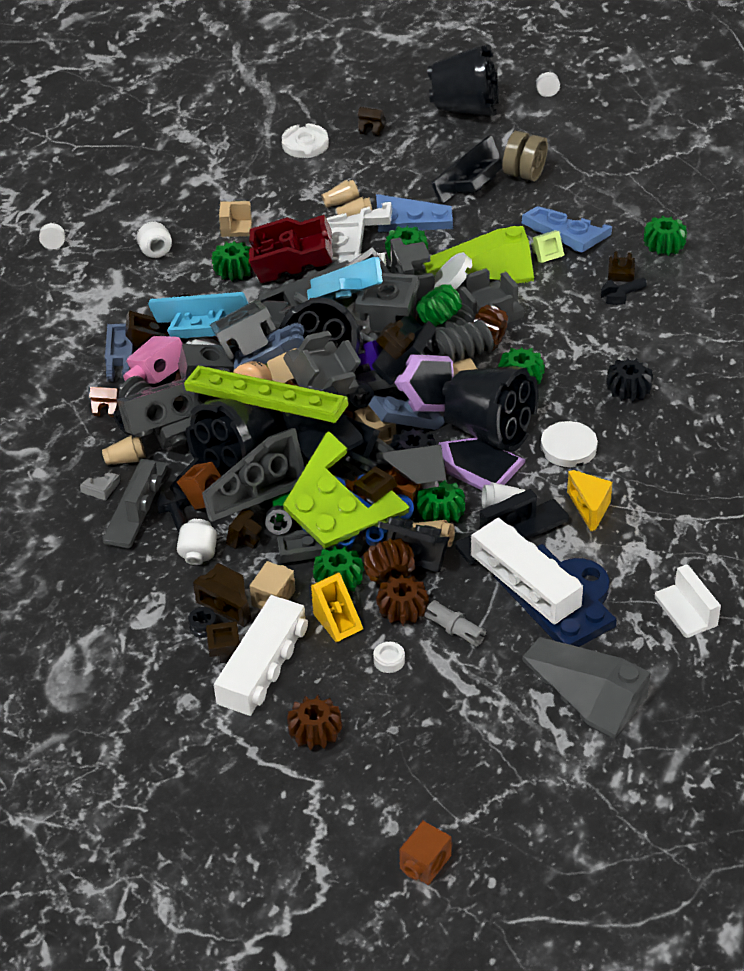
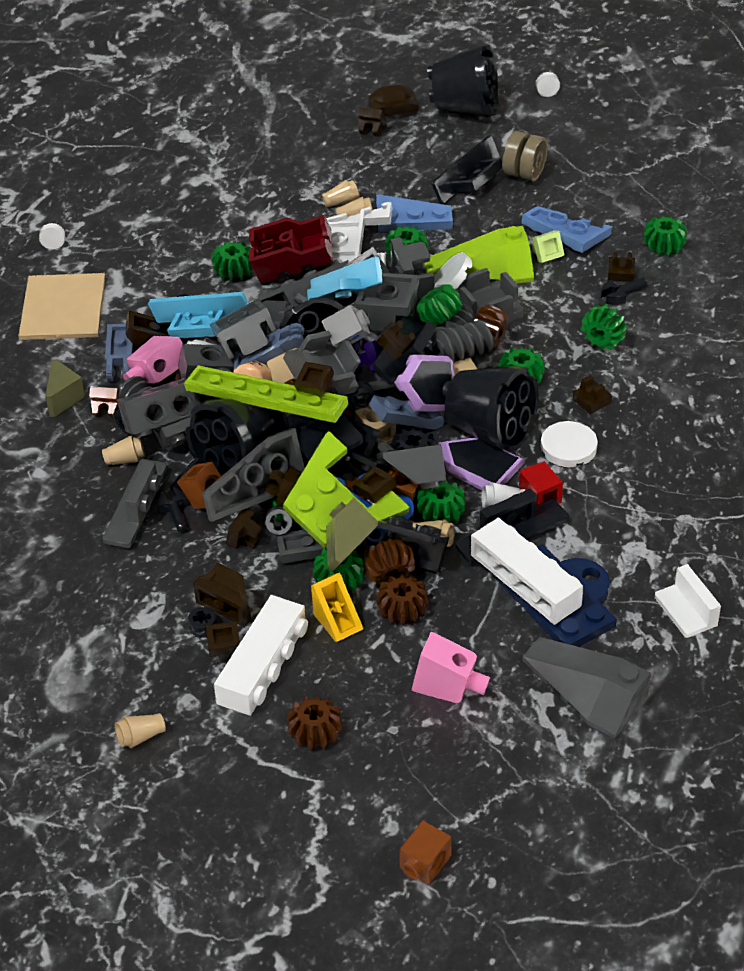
light grey tile [80,473,120,500] -> none
white head [137,222,172,258] -> none
white head [177,519,217,565] -> none
tan panel [219,201,252,237] -> none
tan brick [249,561,295,609] -> none
white tile [282,124,329,158] -> none
white tile [373,642,405,673] -> none
light grey pin [425,600,486,647] -> none
yellow slope [567,470,613,531] -> none
black gear [606,357,653,402] -> none
none -> tan piece [19,273,105,340]
none -> olive slope [46,360,85,417]
none -> tan cone [115,713,165,748]
none -> dark brown tile [265,467,302,507]
none -> dark brown tile [294,361,334,396]
none -> light grey brick [322,305,371,348]
none -> olive slope [326,498,378,572]
none -> dark brown slope [369,84,418,116]
none -> bright pink torso [411,632,490,703]
none -> red brick [519,461,563,506]
none -> dark brown tile [572,375,612,415]
none -> green gear [580,304,628,351]

